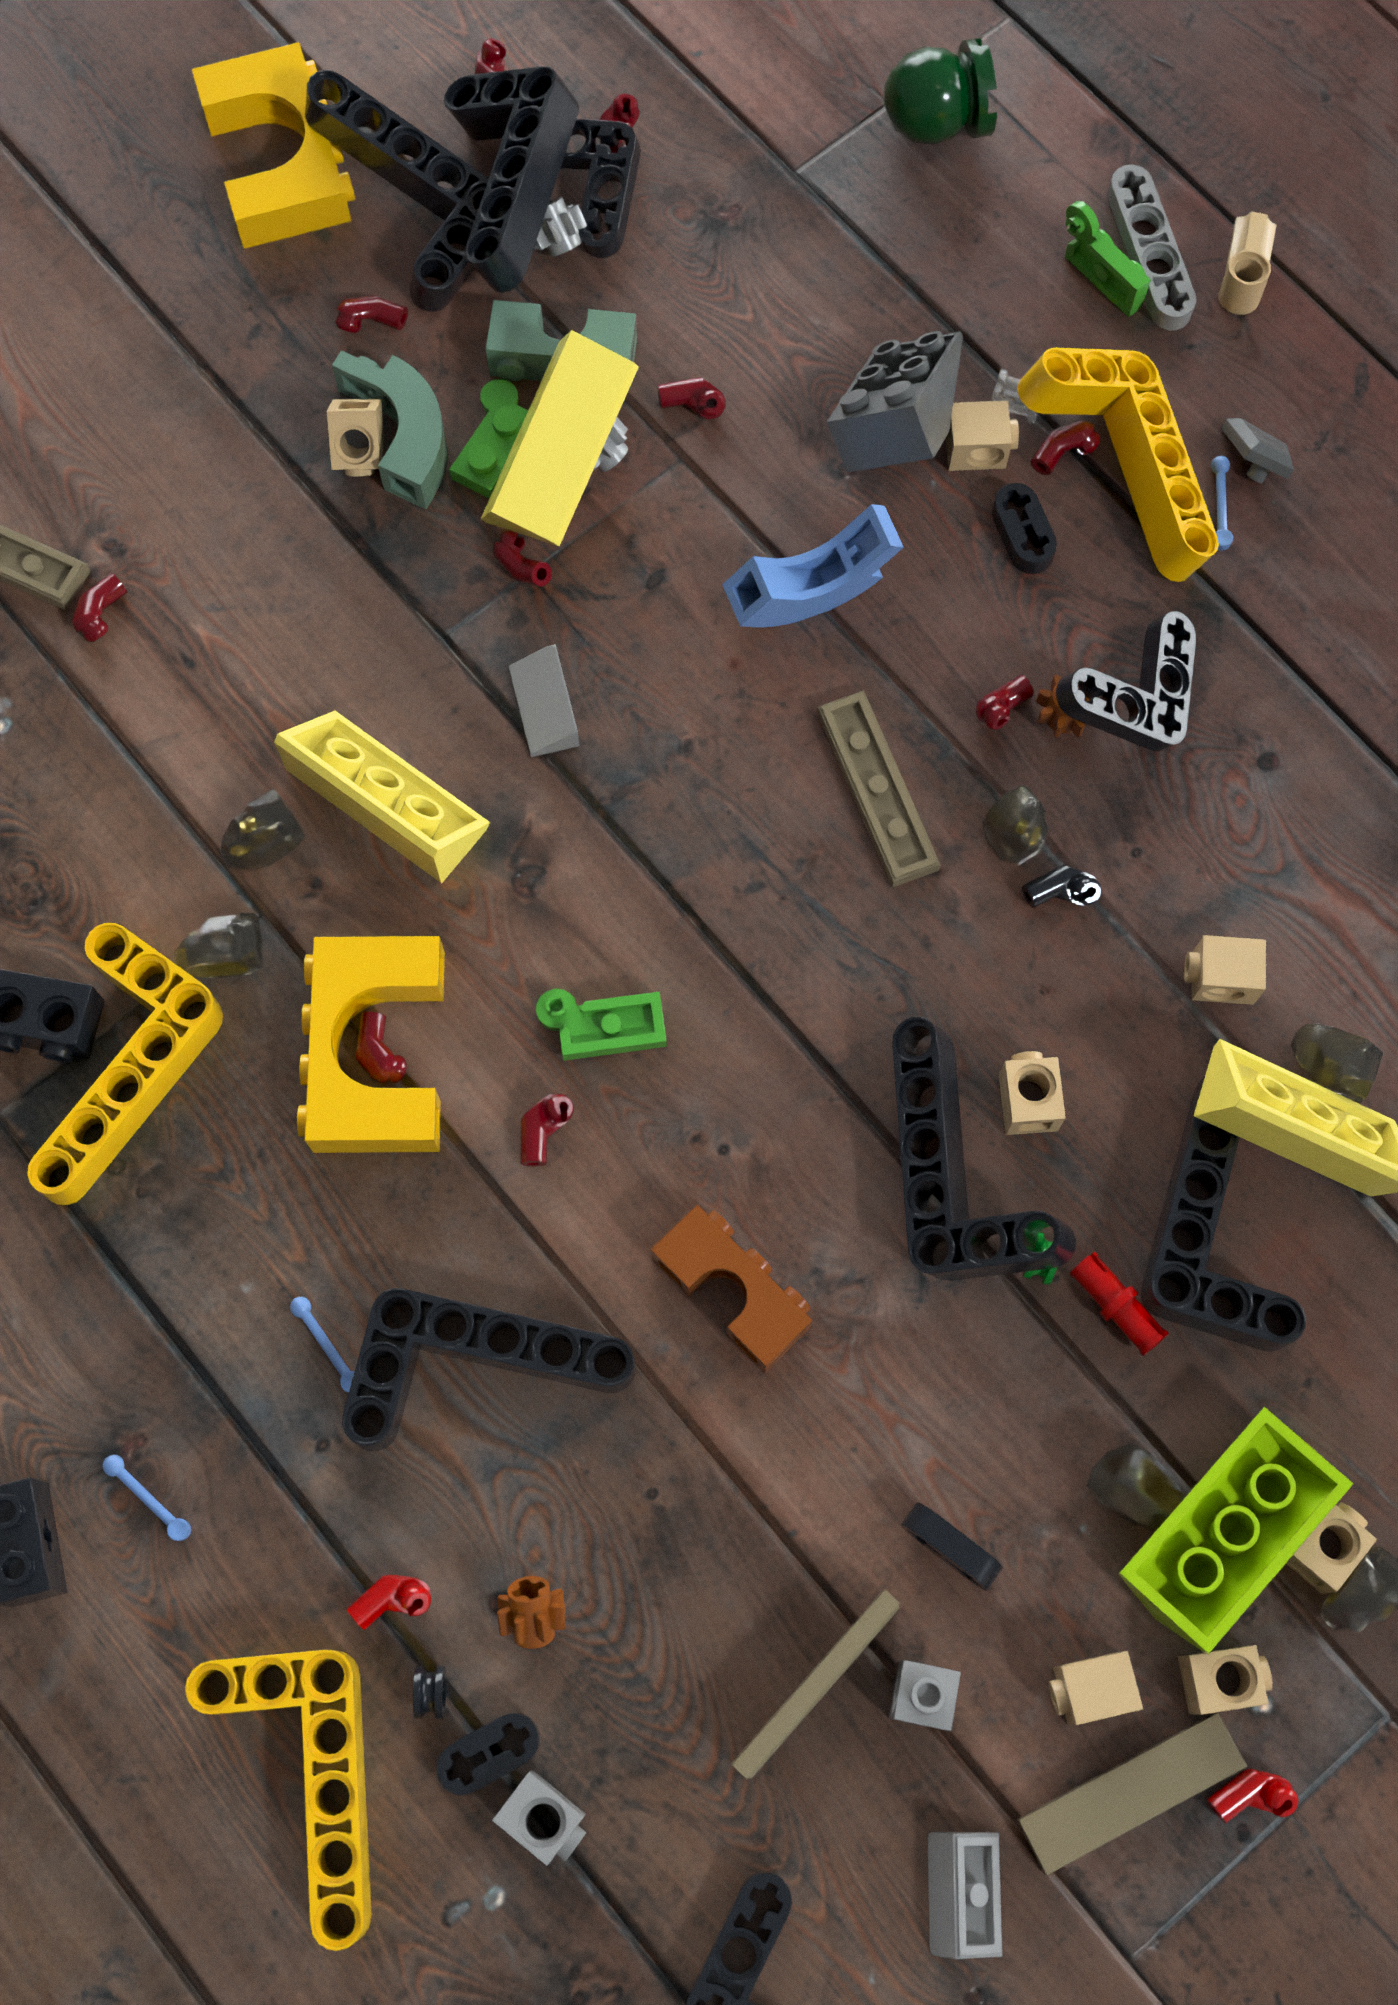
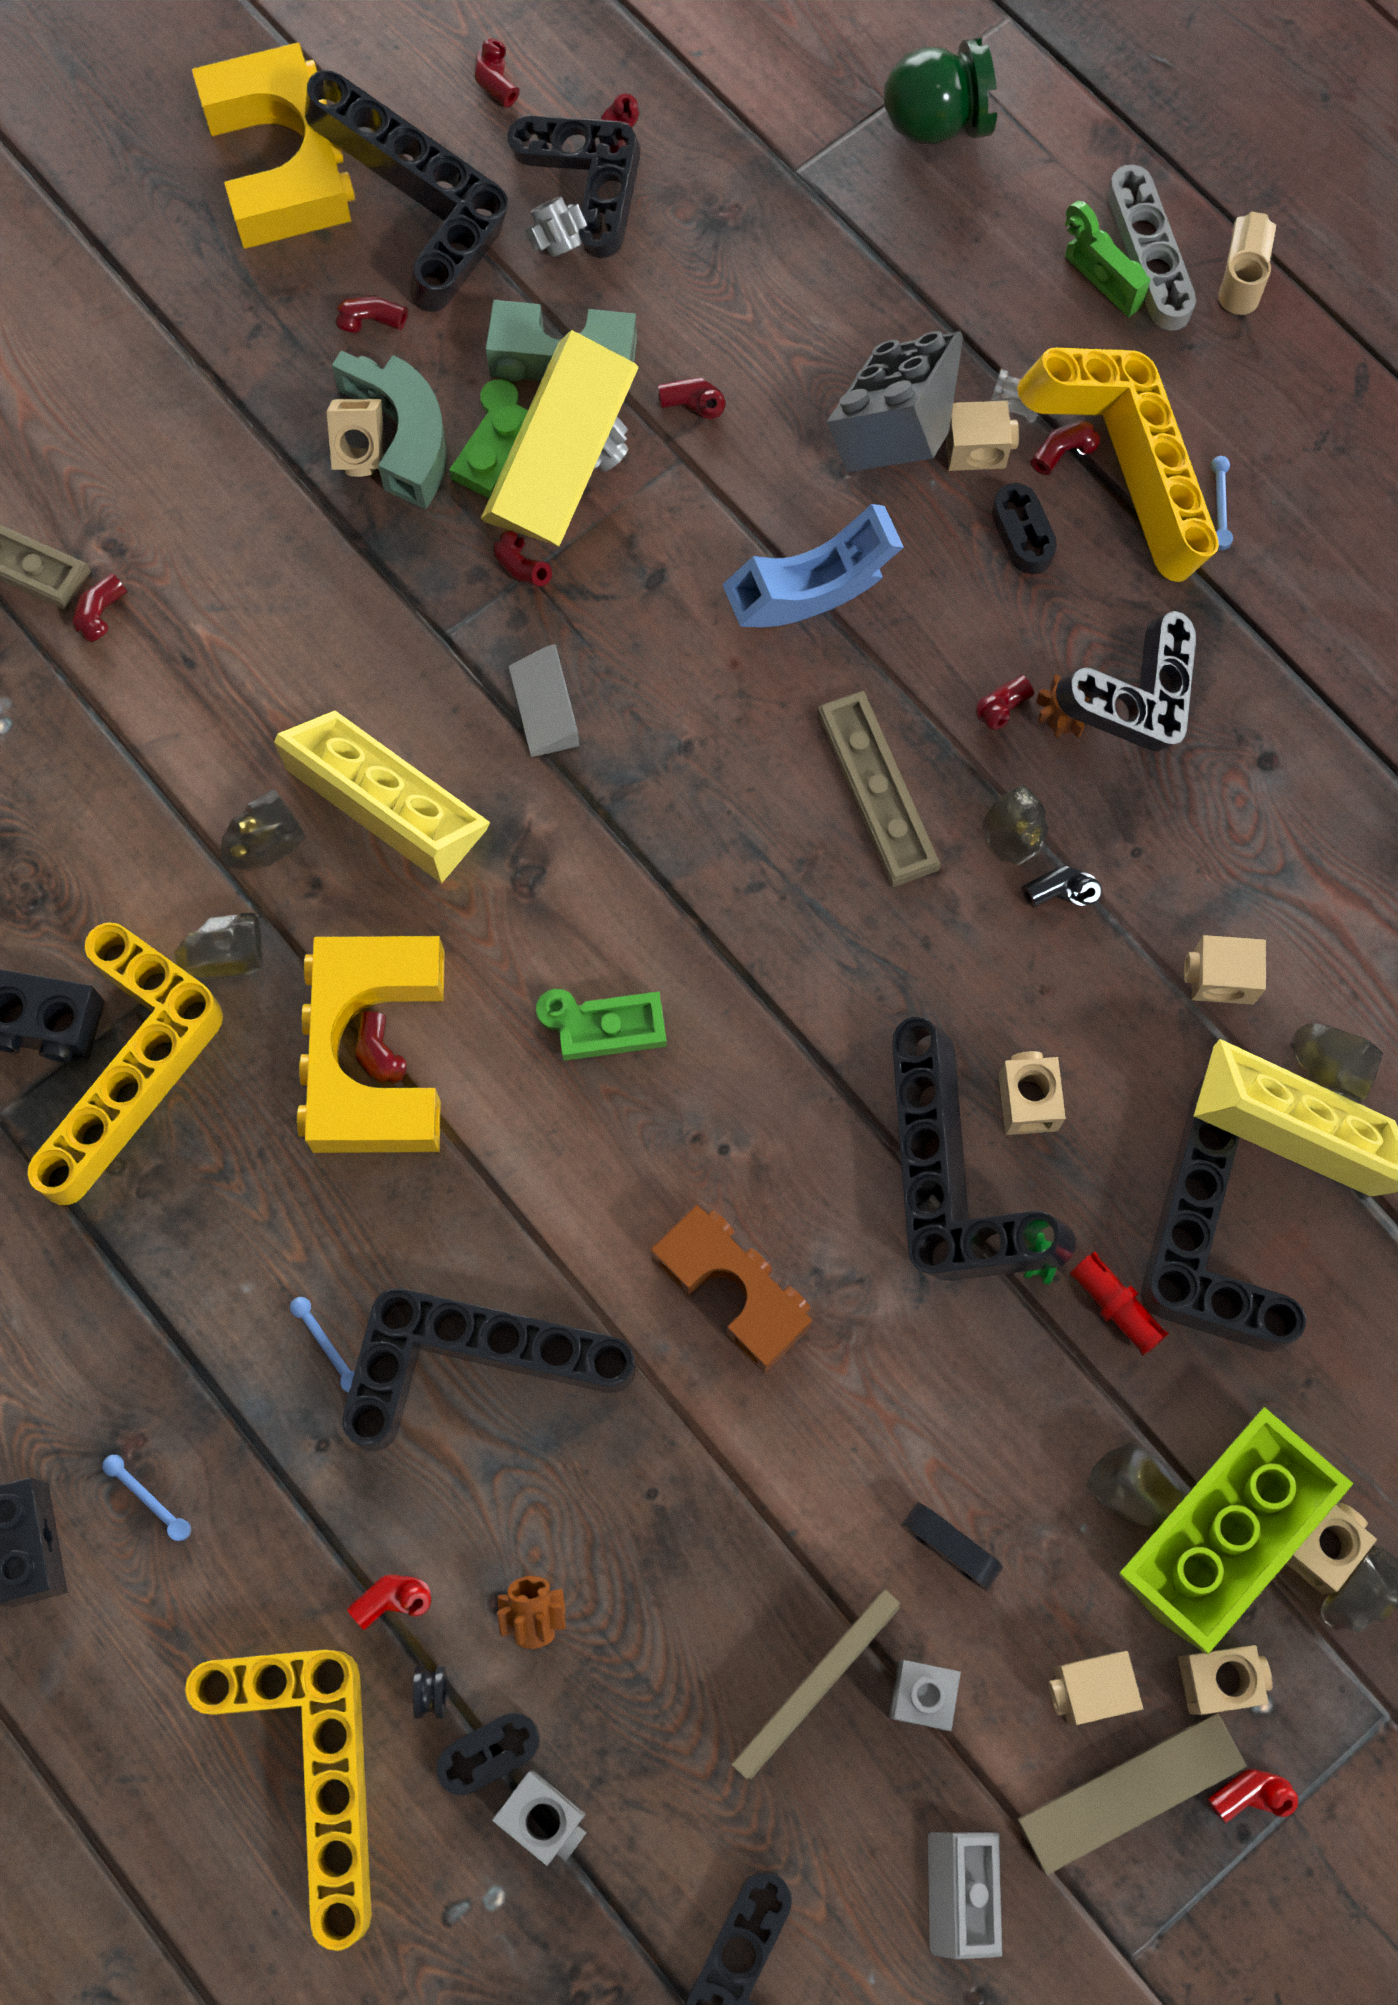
black beam [444,66,579,293] -> none
dark red arm [520,1094,574,1167] -> none
dark grey piece [1221,418,1294,483] -> none

